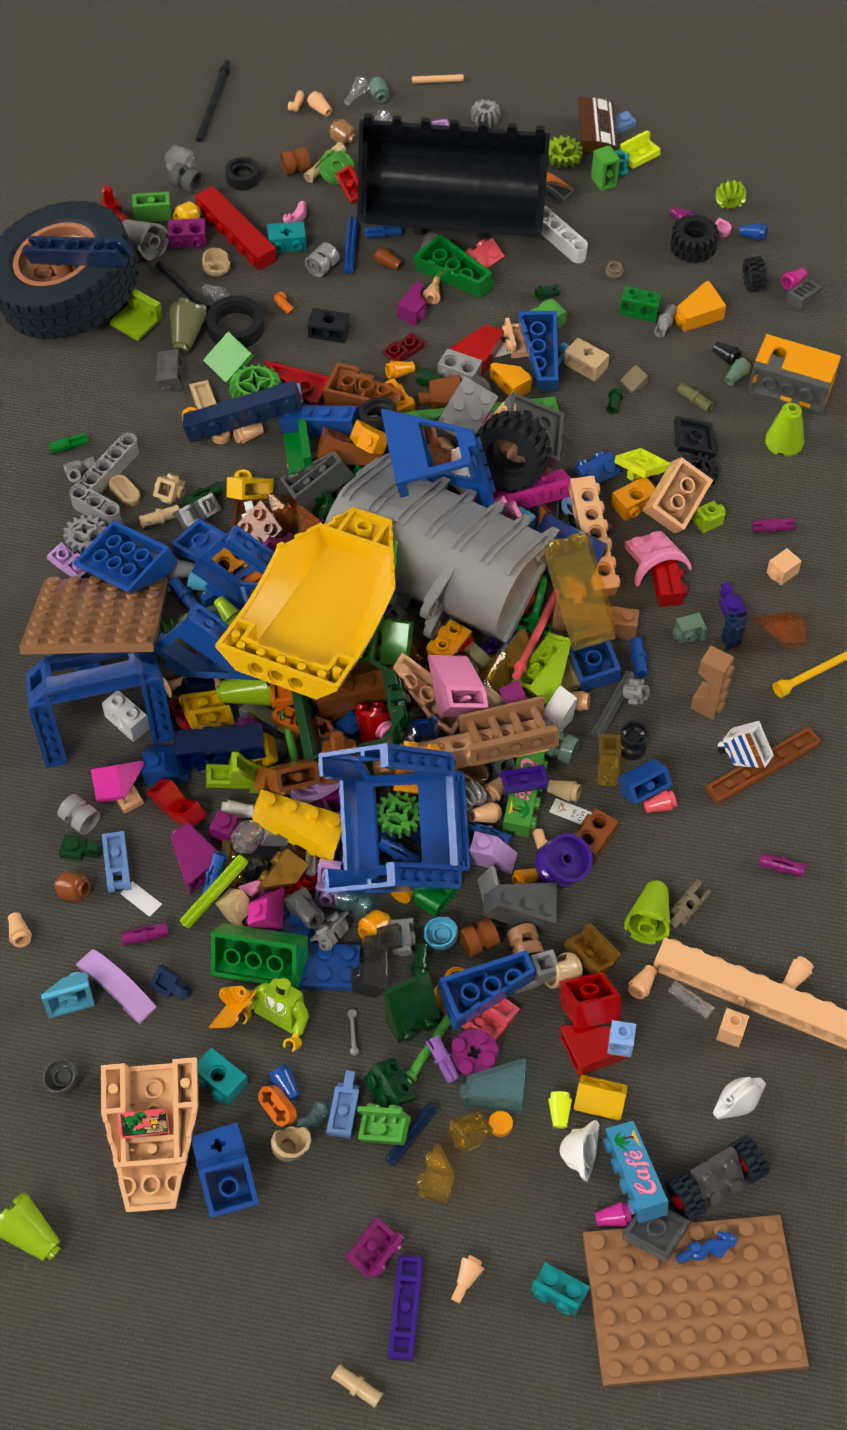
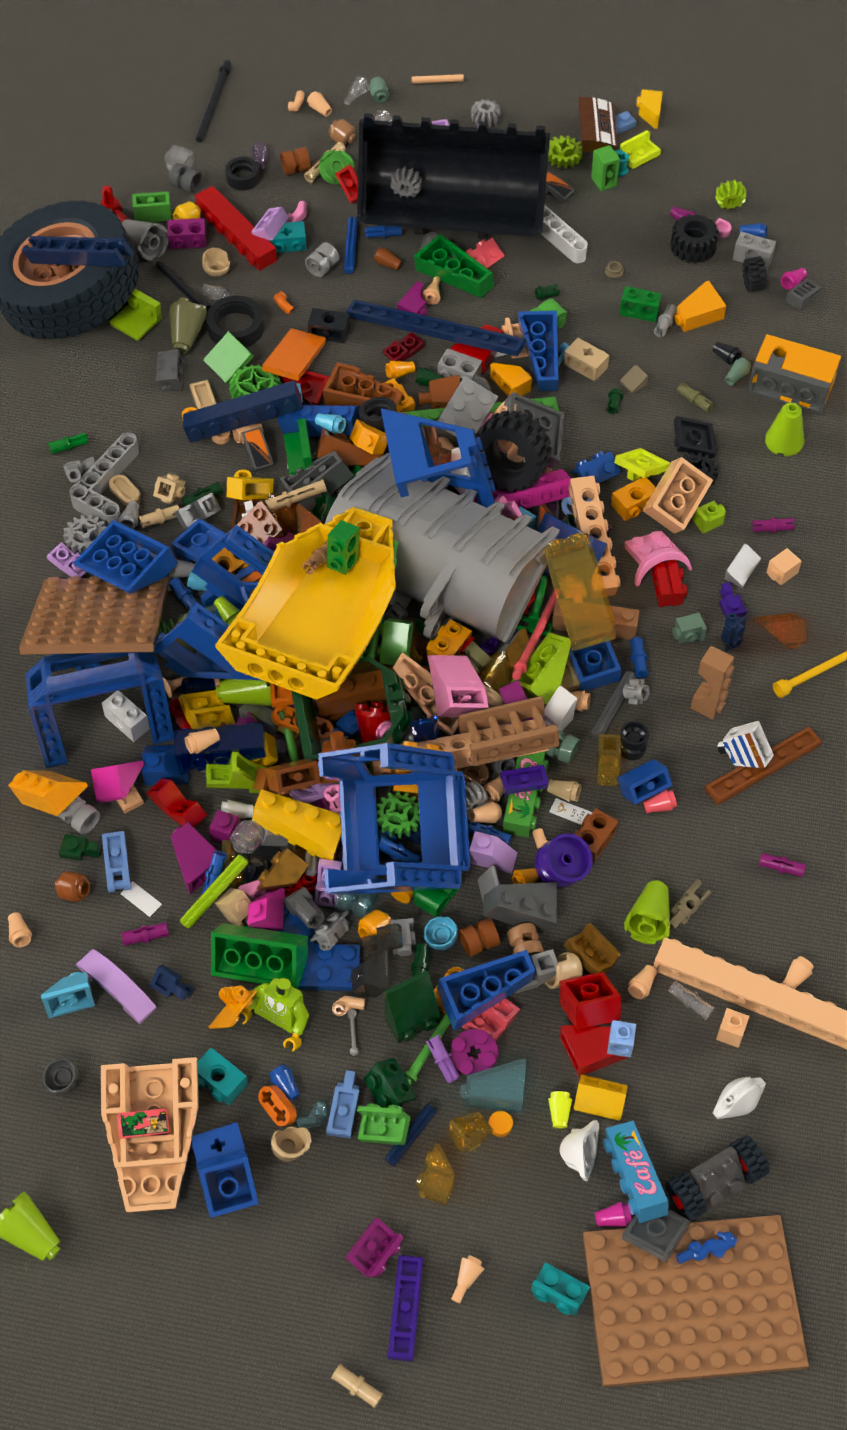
none -> light orange slope [8,770,88,817]
none -> light grey cone [119,501,140,529]
none -> light nougat cone [184,728,220,754]
none -> slope [241,427,273,470]
none -> lavender slope [251,207,288,240]
none -> clear purple cone [252,142,270,170]
none -> orange tile [262,328,326,381]
none -> tan pin [265,479,327,512]
none -> medium nougat pin [302,541,327,574]
none -> medium azure cone [315,413,346,434]
none -> bright pink bush [324,784,341,814]
none -> green brick [327,520,360,575]
none -> light nougat arm [332,996,366,1016]
none -> dark blue plate [346,299,525,357]
none -> light grey gear [391,166,422,199]
none -> yellow slope [636,89,663,129]
none -> slope [724,543,761,588]
none -> light grey brick [733,232,776,270]

